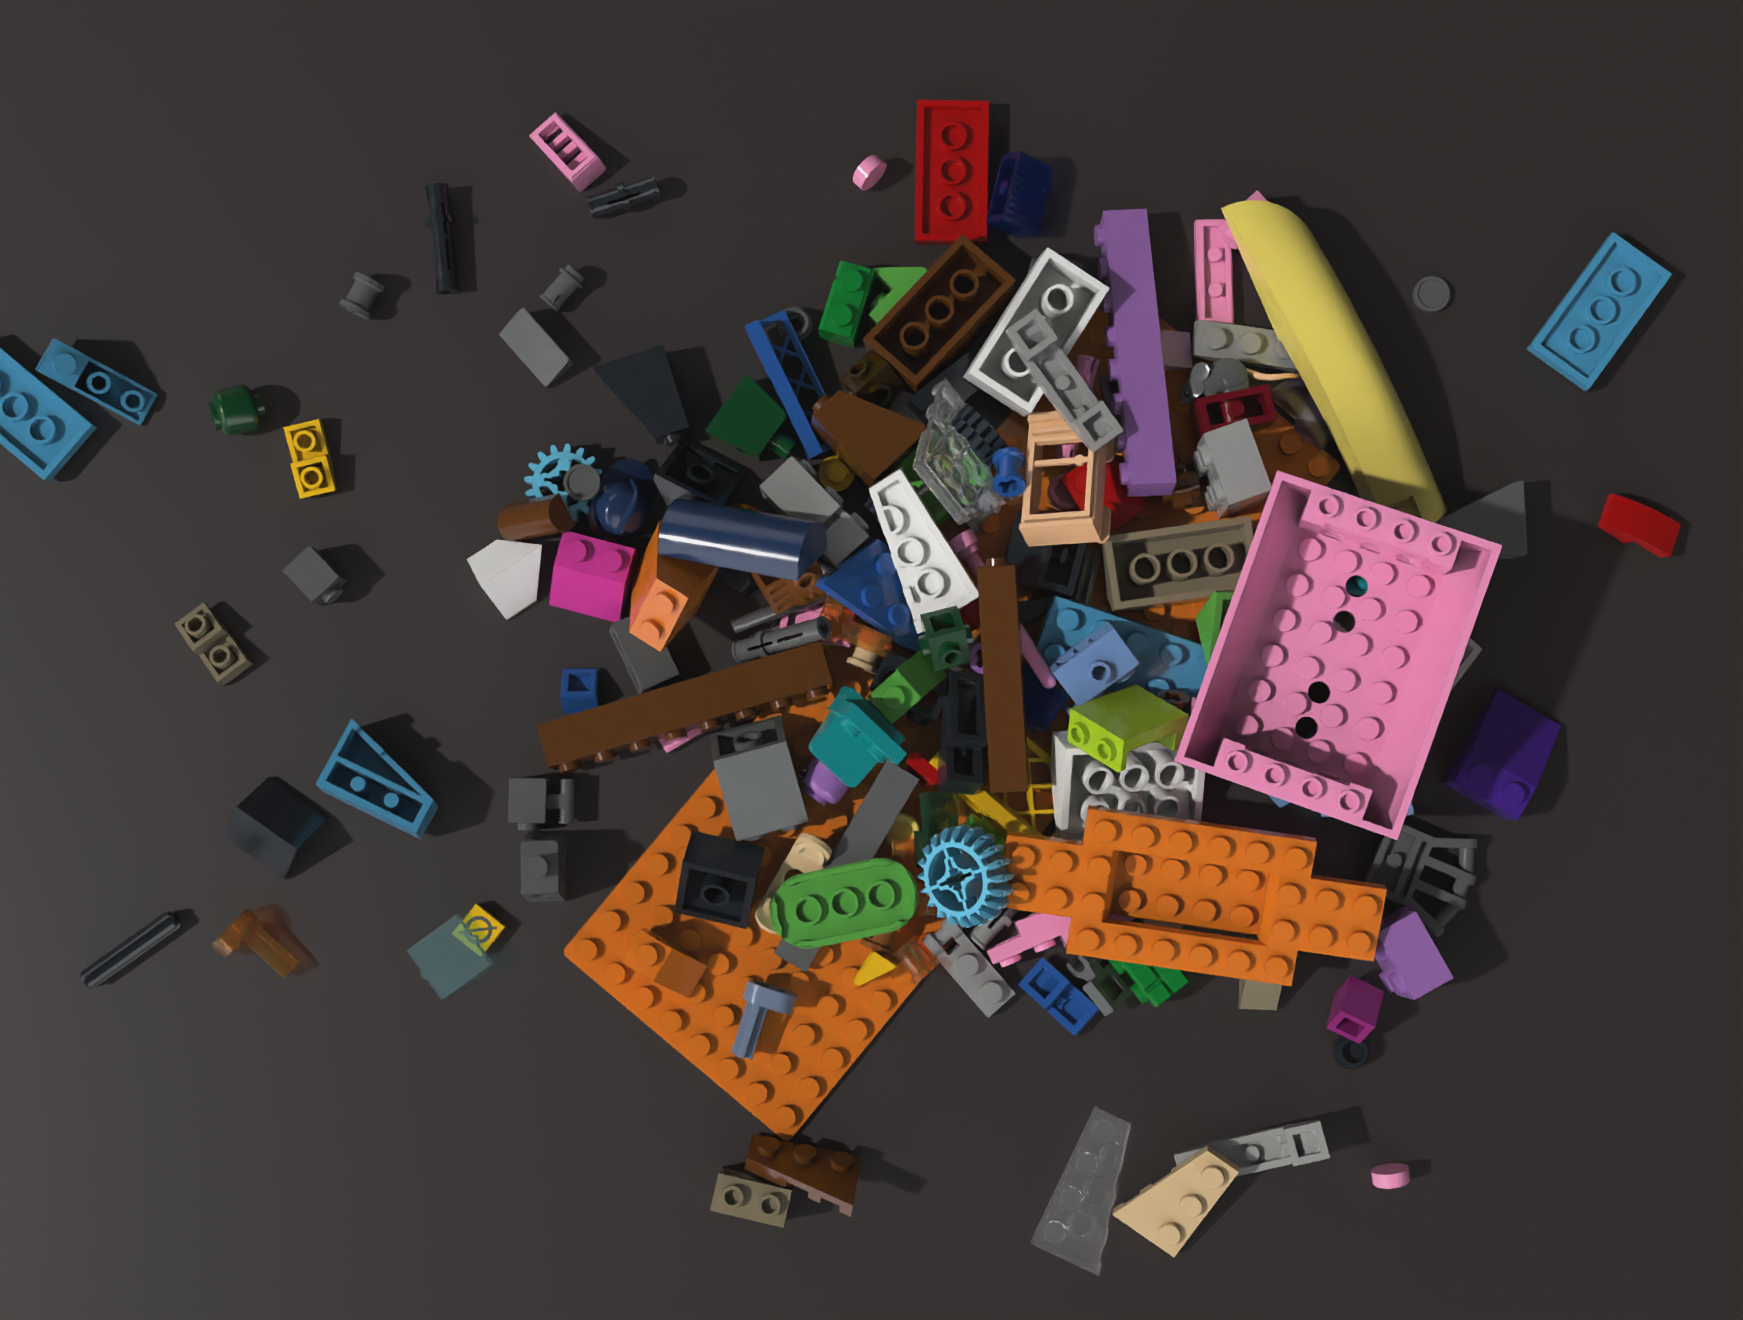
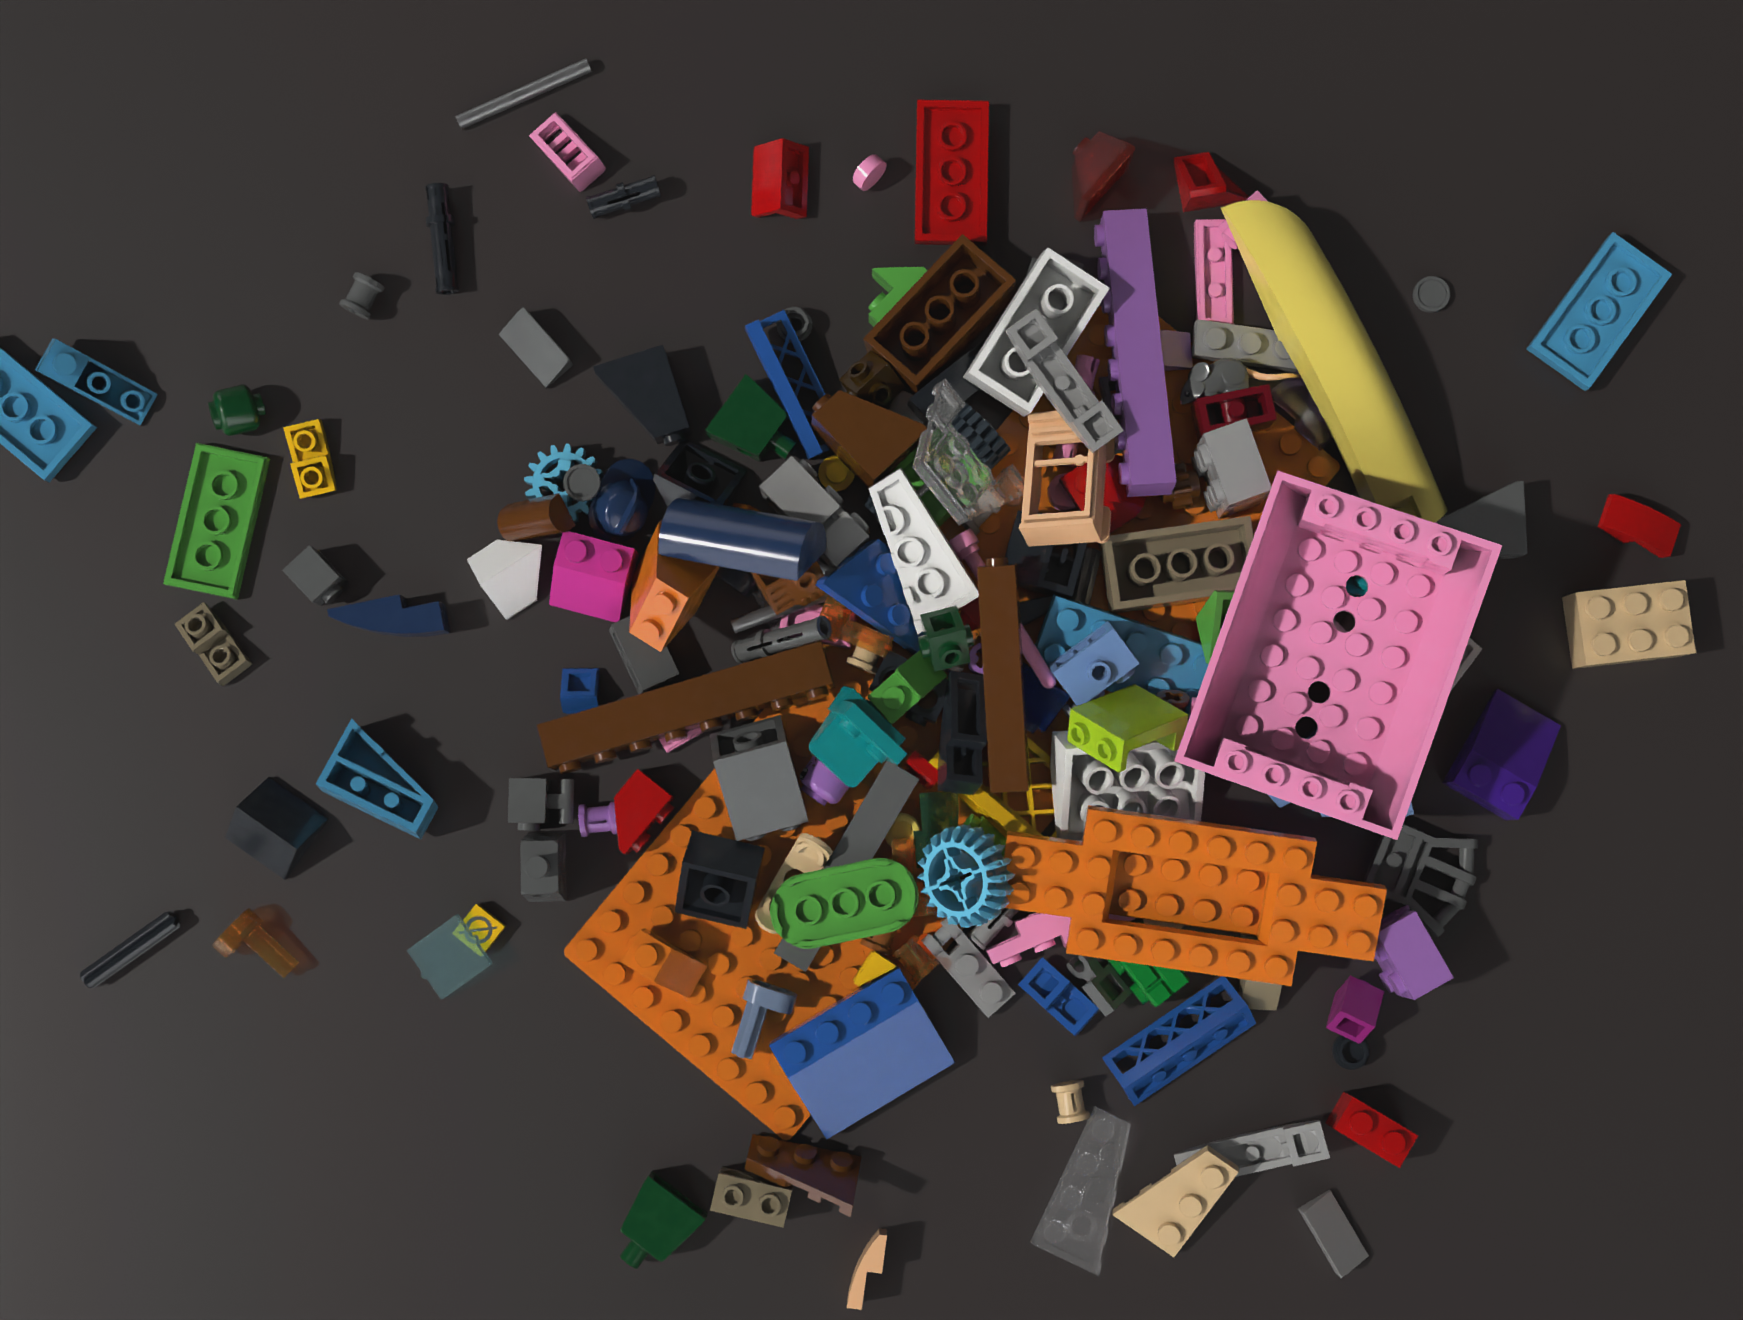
dark grey pin [539,265,584,312] -> none
green brick [819,261,875,348] -> none
clear blue brick [986,151,1054,238] -> none
blue bush [992,447,1026,497] -> none
bright pink tile [1371,1163,1411,1189] -> none
none -> bright green tile [163,443,270,600]
none -> dark blue slope [327,594,451,637]
none -> flat silver bar [455,58,592,130]
none -> medium lavender bush [578,802,617,837]
none -> red slope [614,769,675,854]
none -> dark green torso [620,1171,708,1269]
none -> red panel [751,138,809,219]
none -> blue slope [769,966,955,1139]
none -> light nougat slope [847,1228,887,1310]
none -> tan bush [1051,1080,1090,1124]
none -> clear red slope [1072,131,1136,222]
none -> blue fence [1102,976,1256,1106]
none -> red slope [1174,152,1249,212]
none -> light grey slope [1298,1190,1369,1278]
none -> red brick [1325,1092,1418,1168]
none -> tan brick [1562,580,1696,669]

